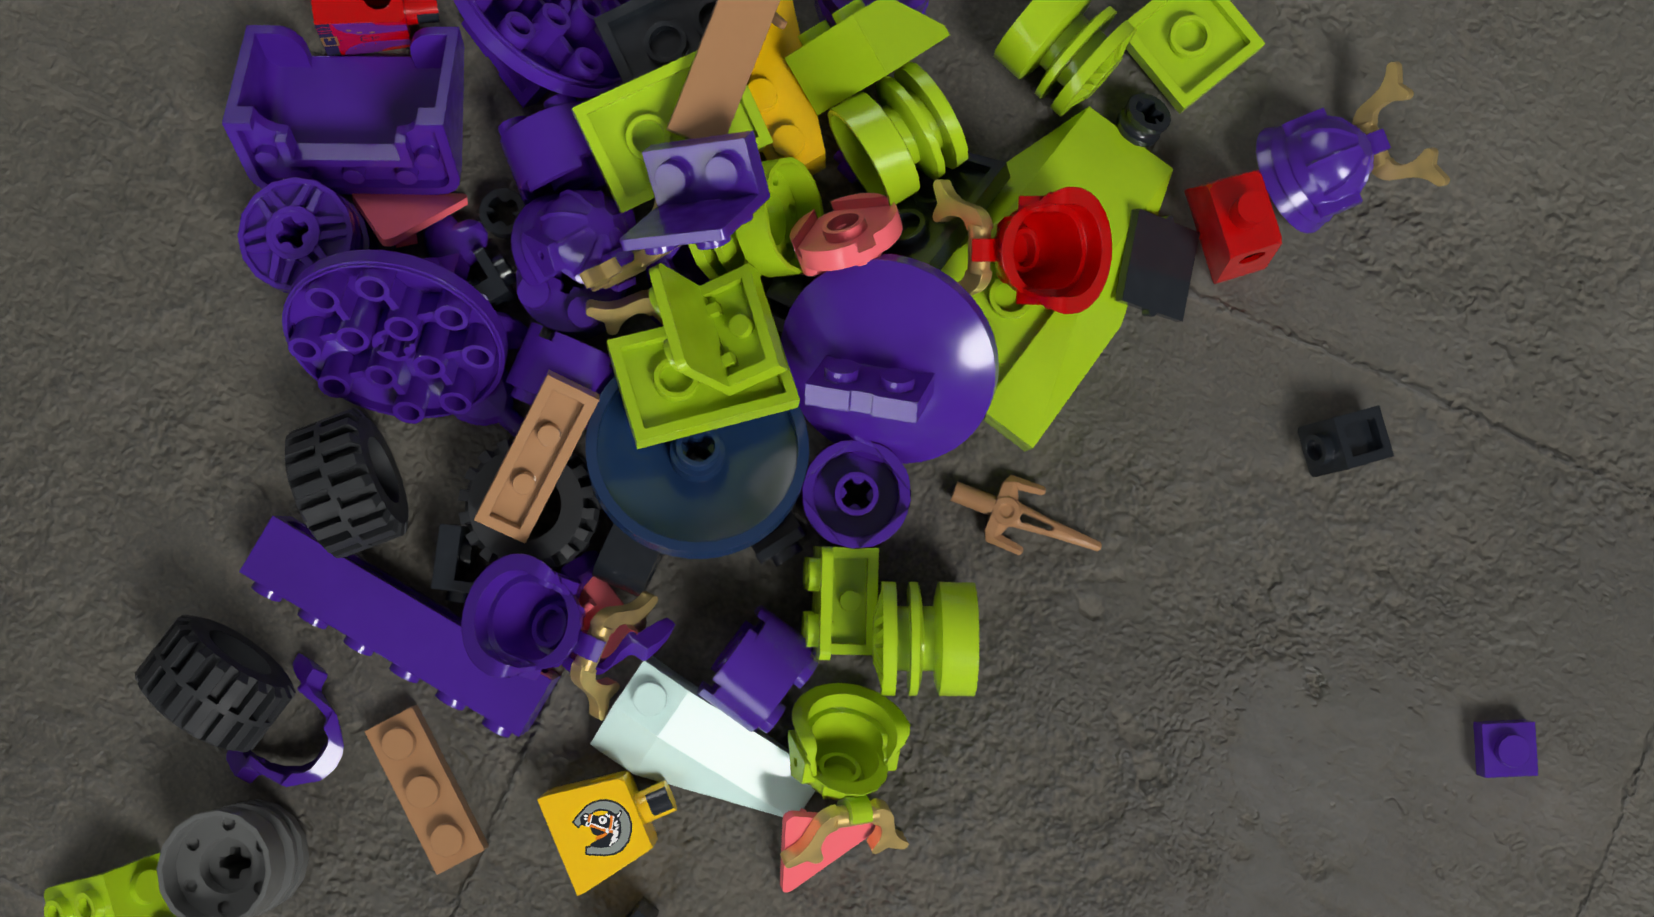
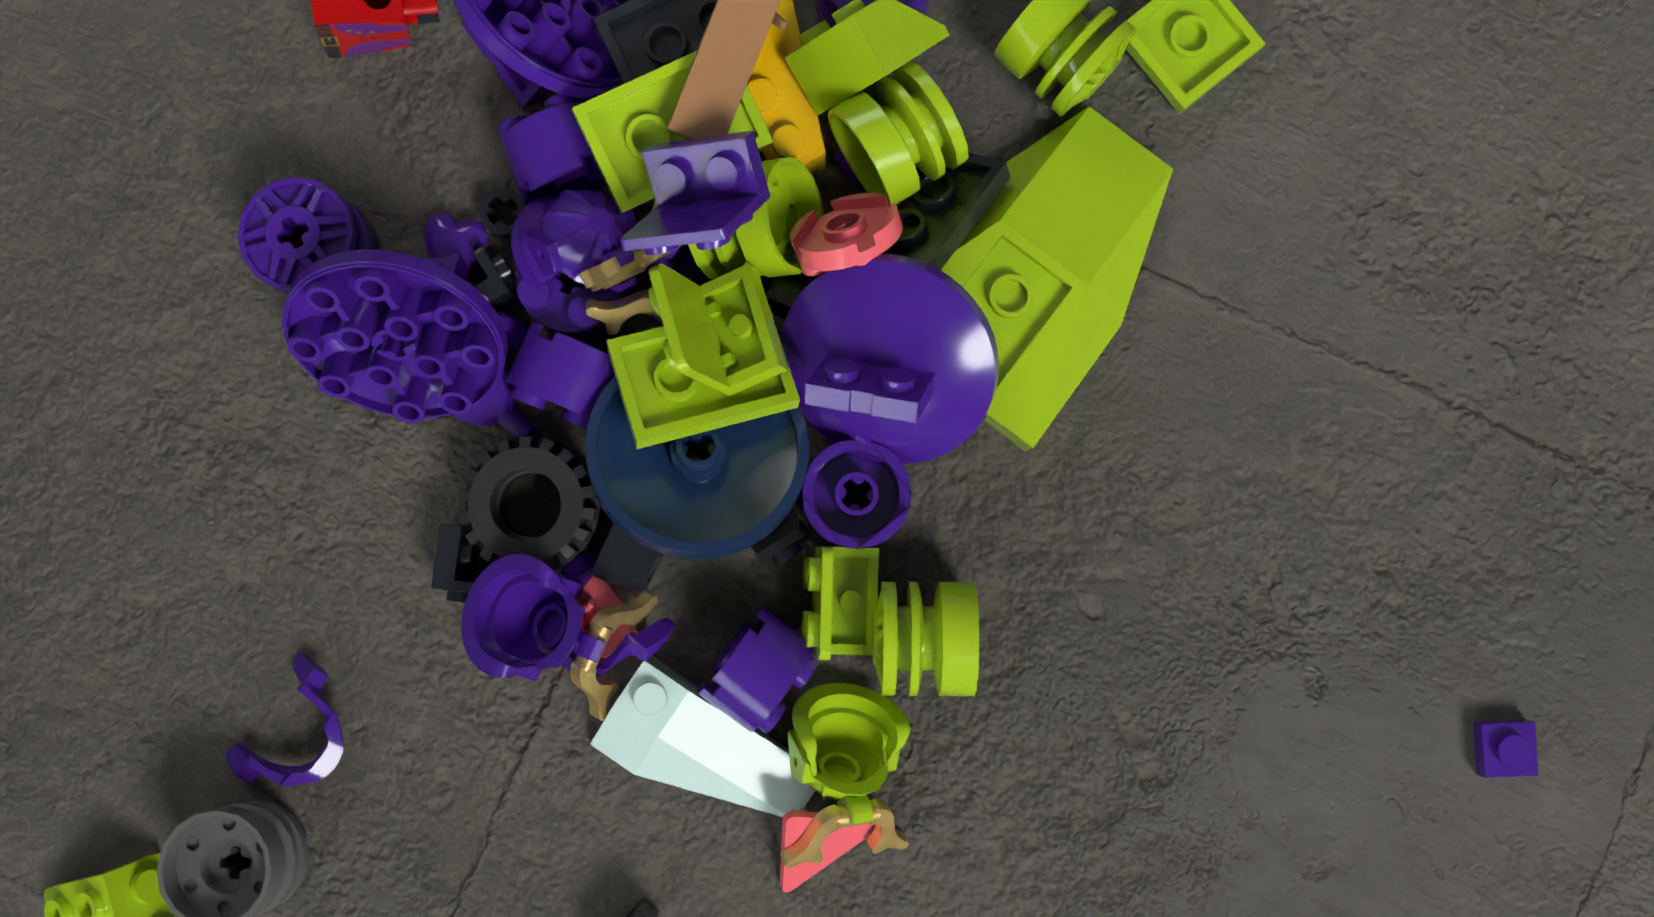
black tyre [135,615,296,752] -> none
dark purple windscreen [222,25,464,195] -> none
dark purple brick [239,516,561,738] -> none
black tyre [284,408,409,559] -> none
coral piece [352,193,468,248] -> none
medium nougat plate [364,704,489,875] -> none
medium nougat plate [474,370,600,543] -> none
yellow torso [537,770,677,896] -> none
red helmet [933,179,1112,314] -> none
medium nougat piece [950,475,1102,555] -> none
black piece [1115,209,1200,322] -> none
black bush [1116,93,1171,147] -> none
red torso [1184,170,1282,284] -> none
dark purple helmet [1256,61,1450,234] -> none
black bracket [1298,405,1394,477] -> none

